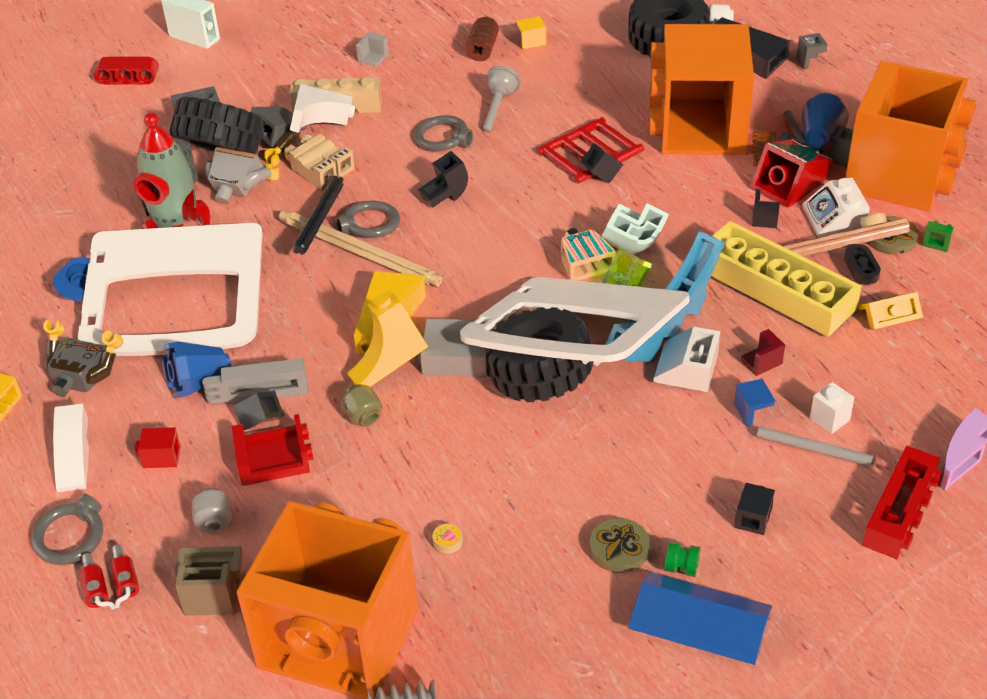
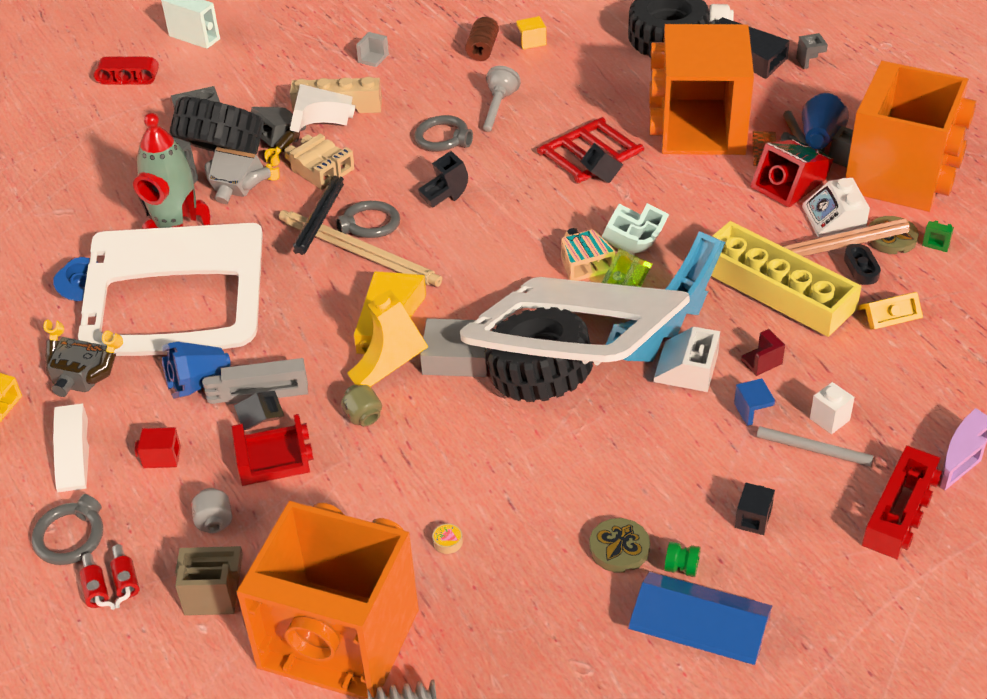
black panel [752,189,780,228] -> none
tan tile [860,213,887,228] -> none

